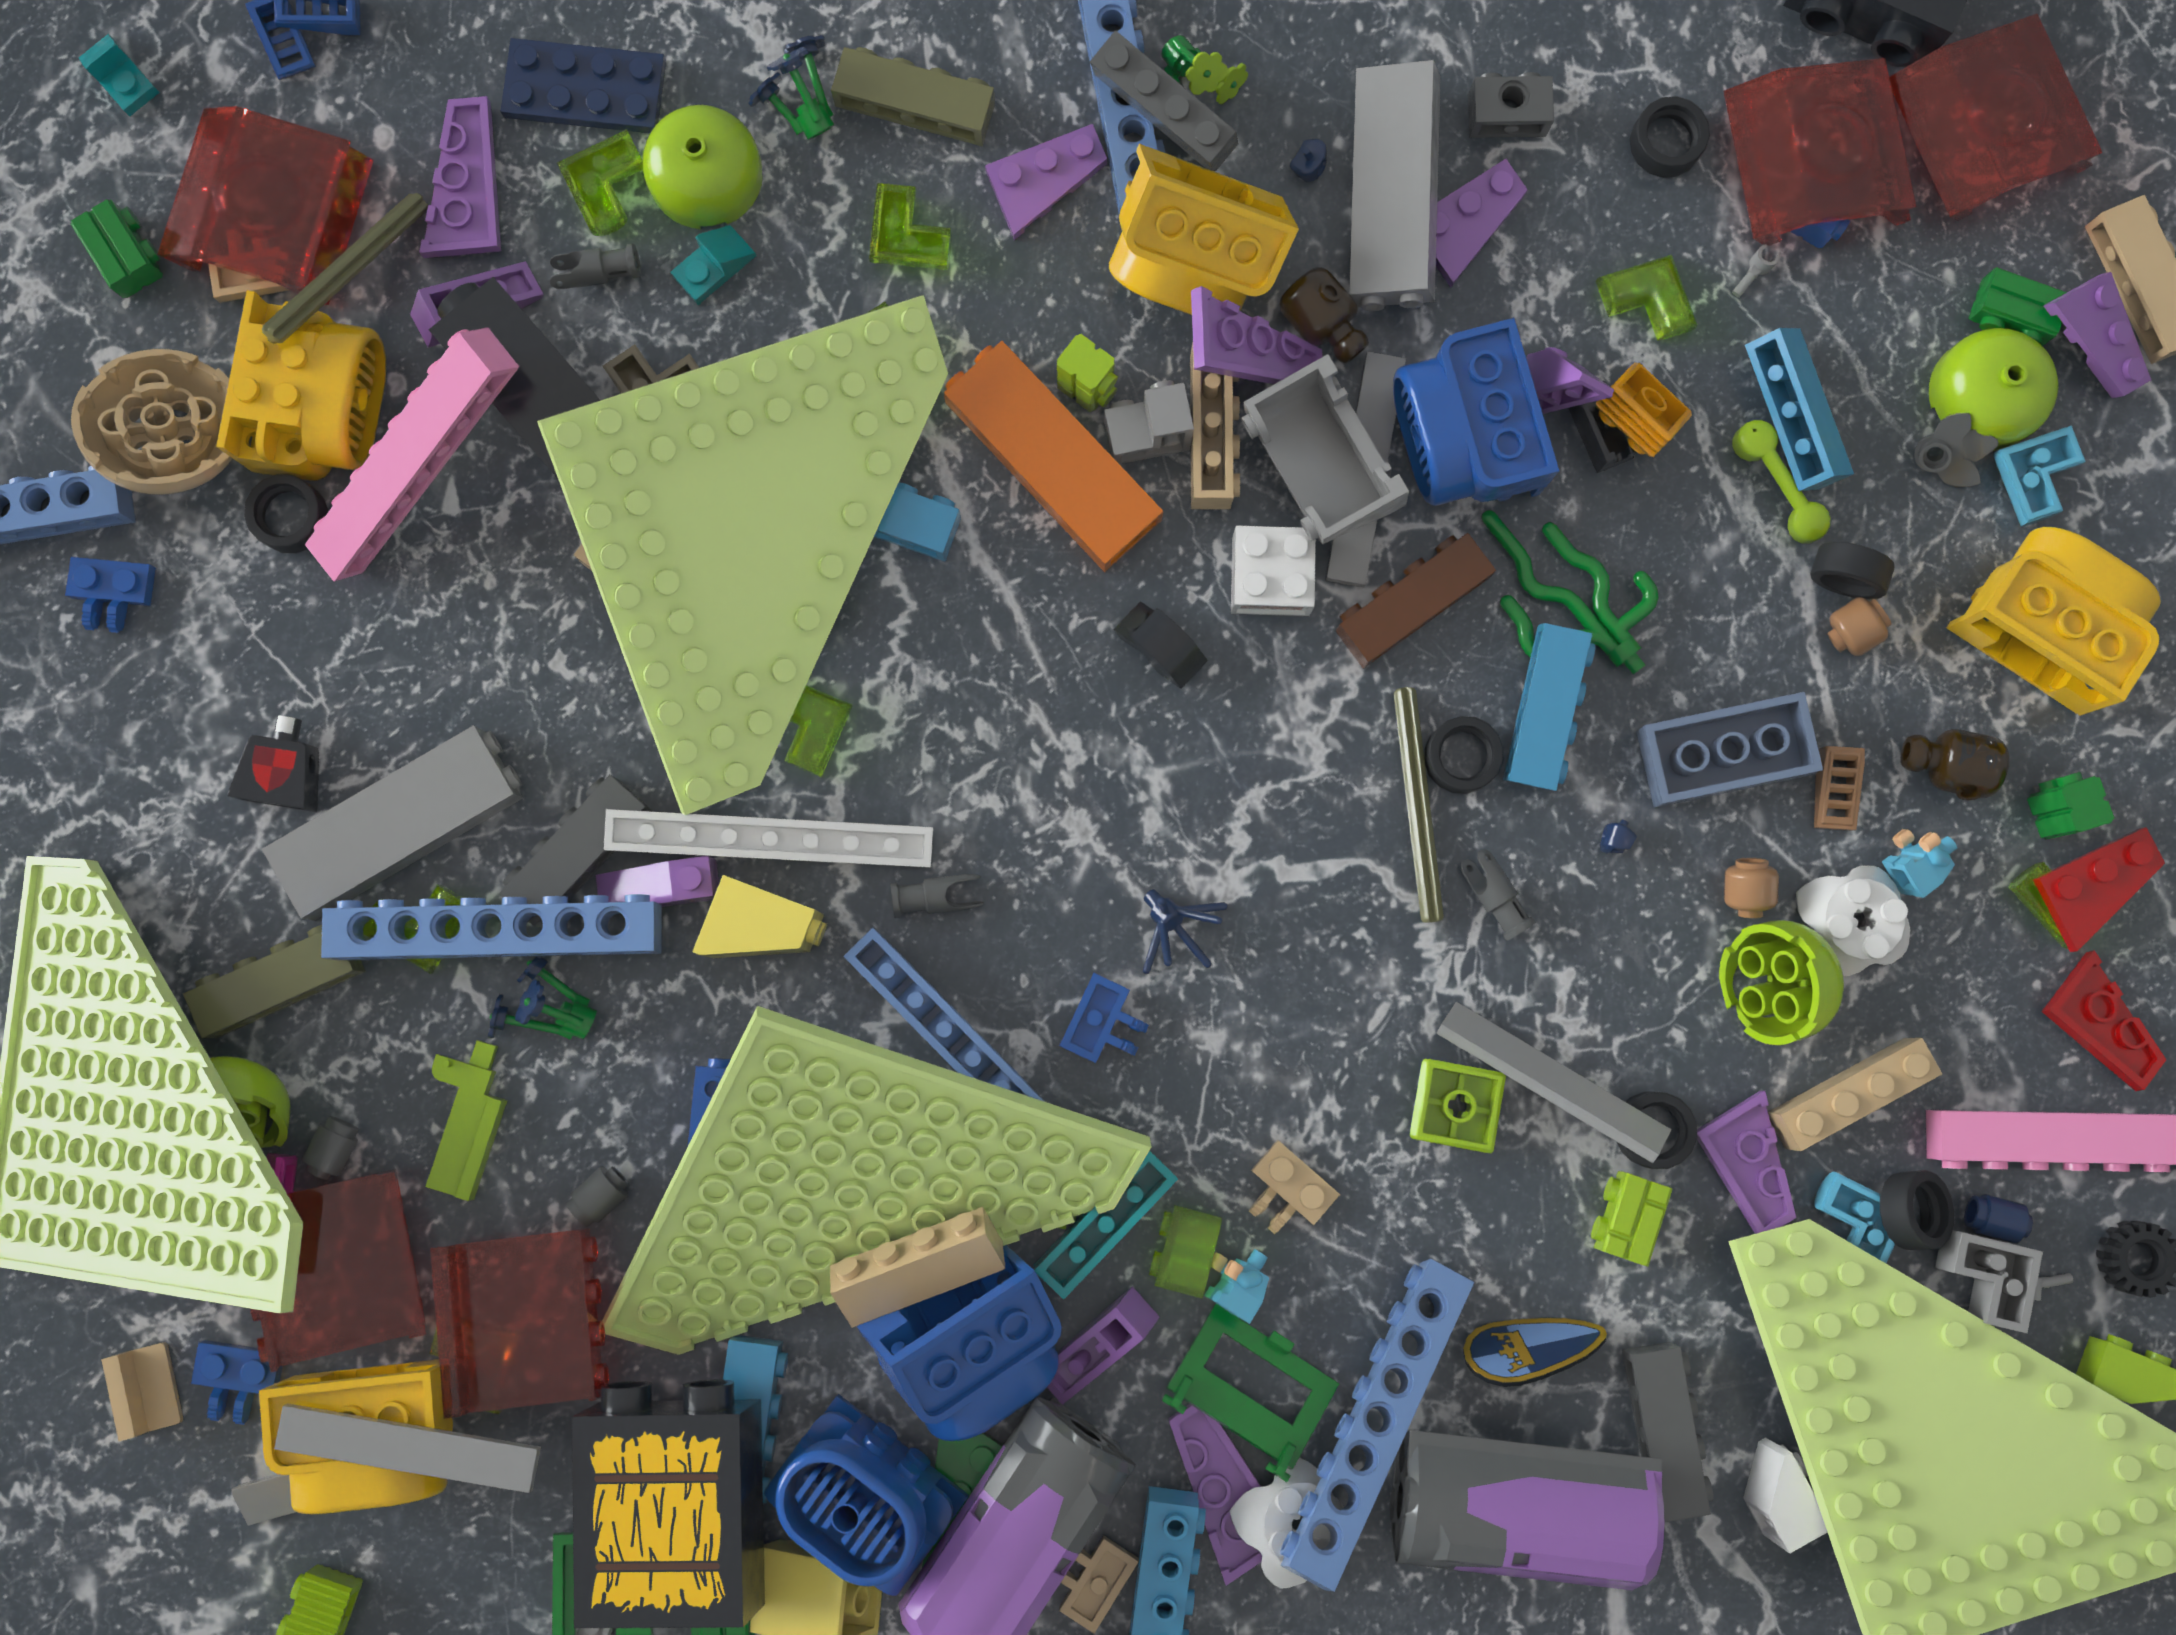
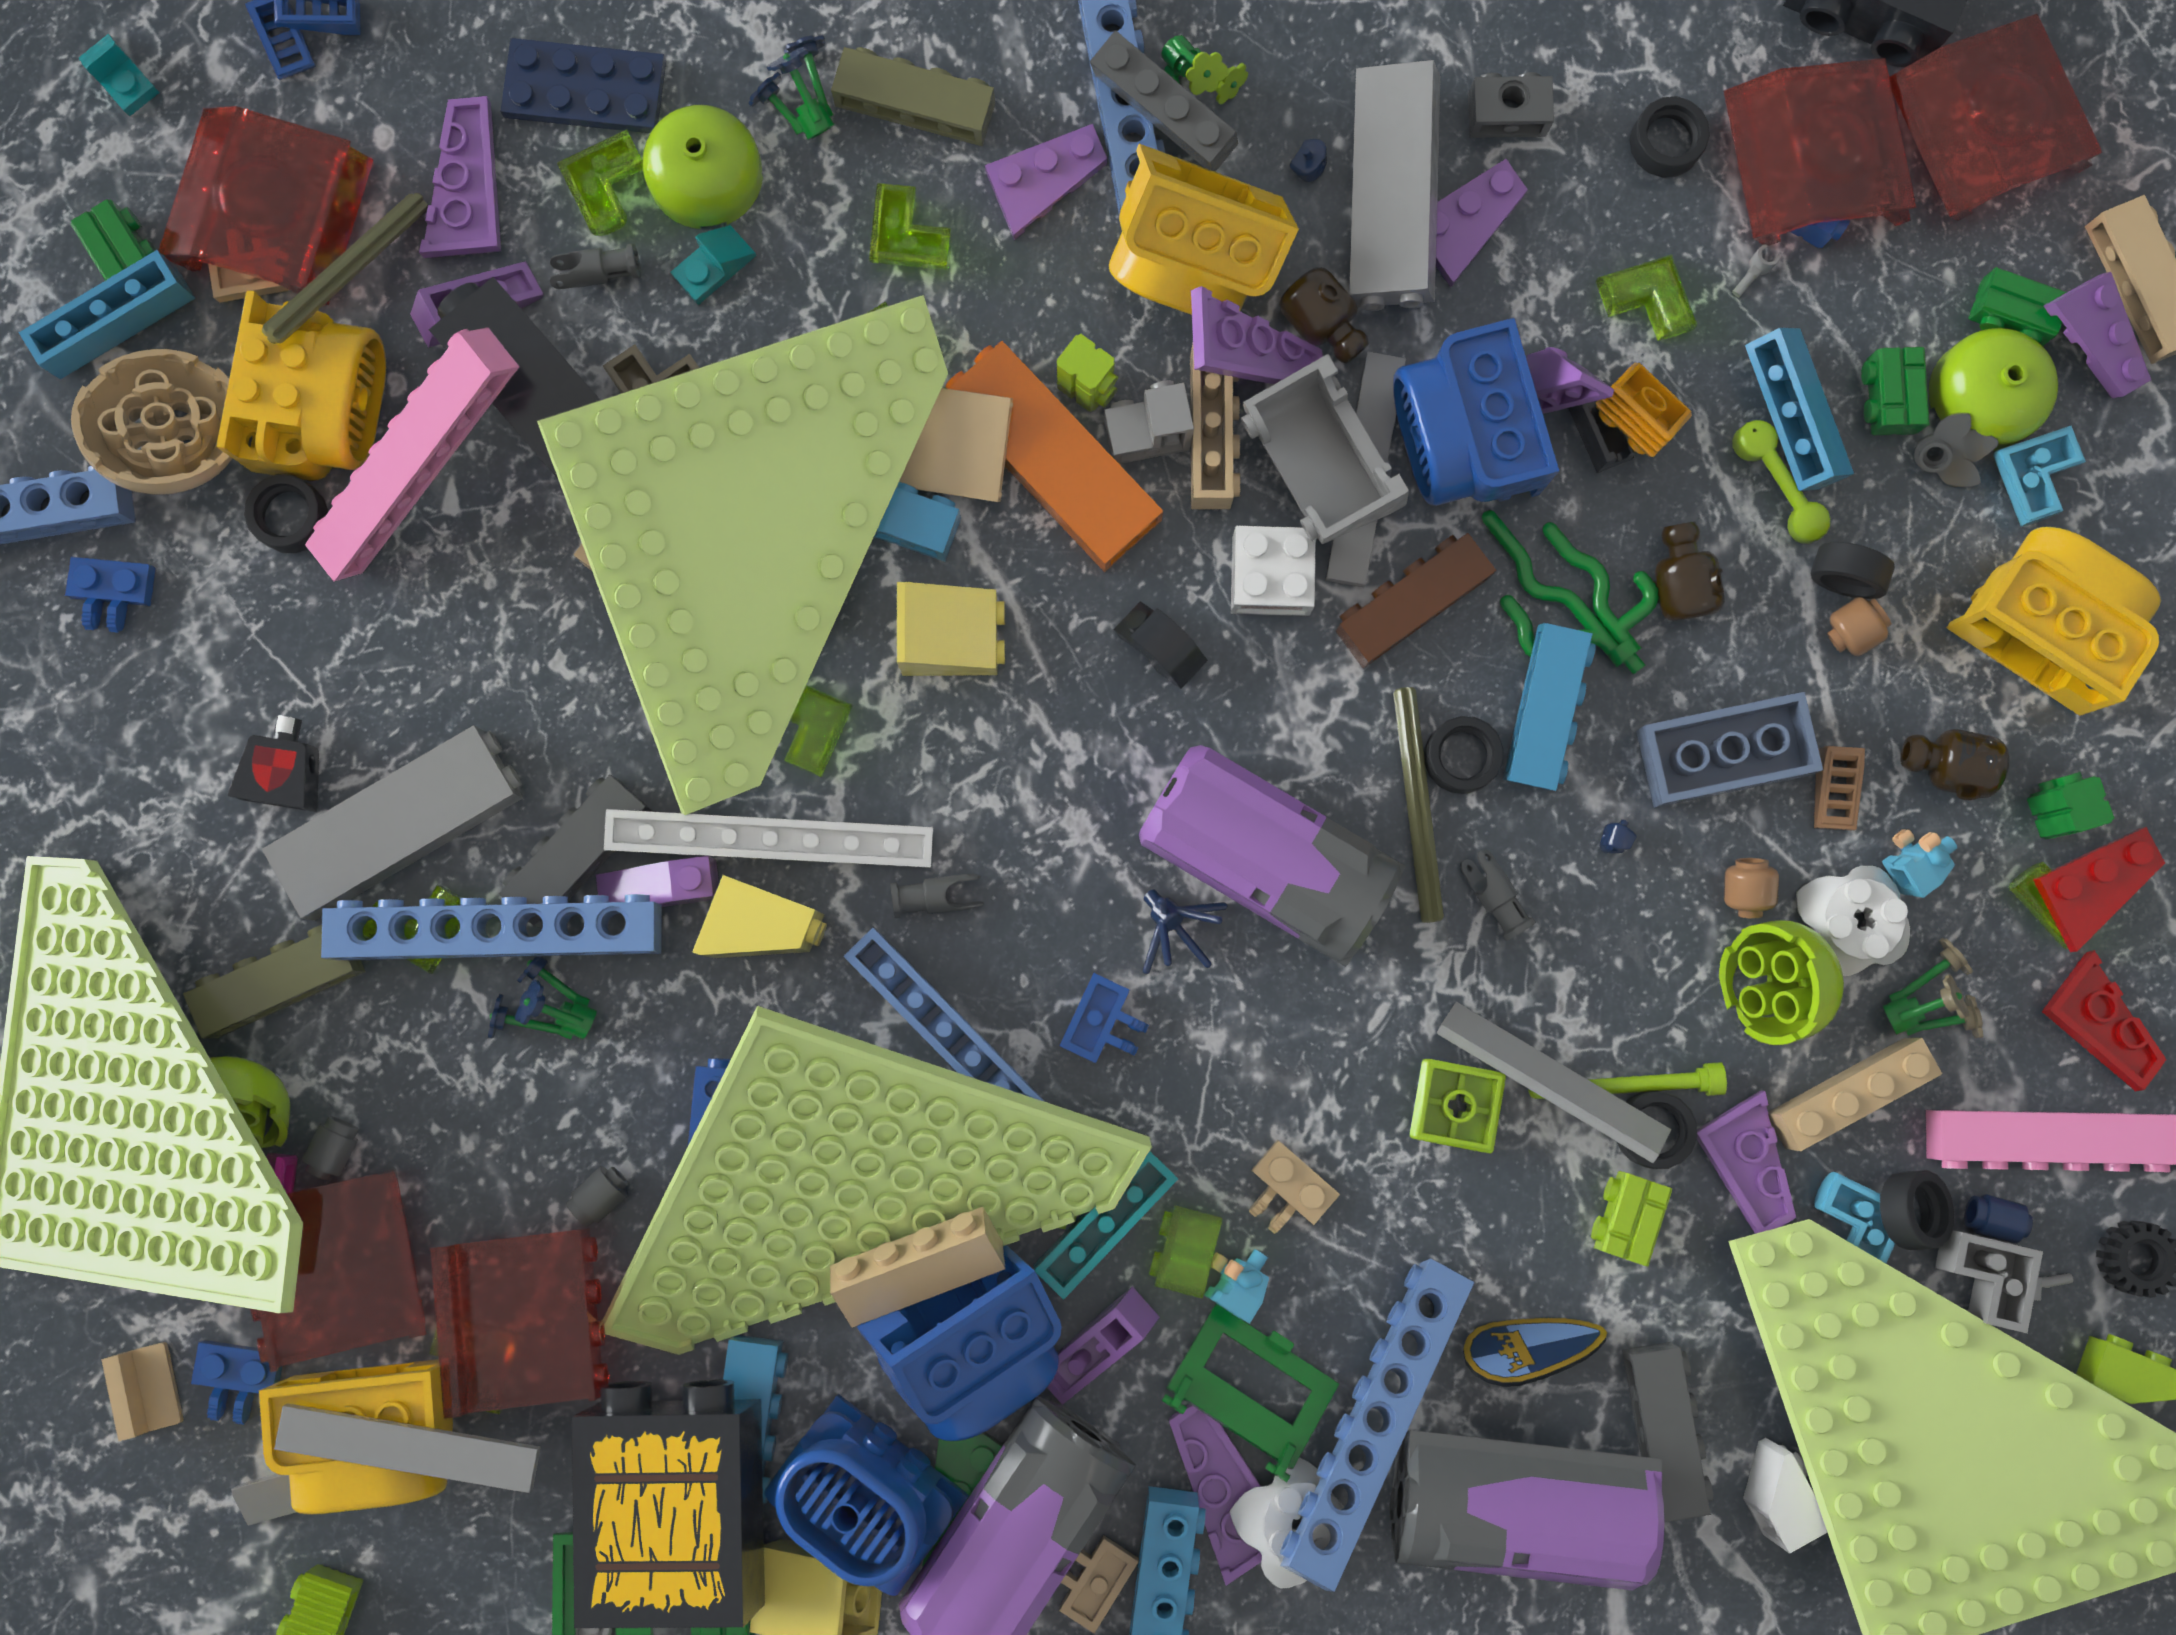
lime piece [425,1040,508,1201] -> none
none -> dark azure brick [19,250,195,379]
none -> light yellow slope [897,582,1005,676]
none -> tan piece [899,388,1013,502]
none -> medium lavender piece [1139,745,1405,967]
none -> lime piece [1528,1062,1727,1099]
none -> dark brown piece [1654,521,1725,621]
none -> green brick [1861,347,1930,436]
none -> plant [1882,938,1983,1039]

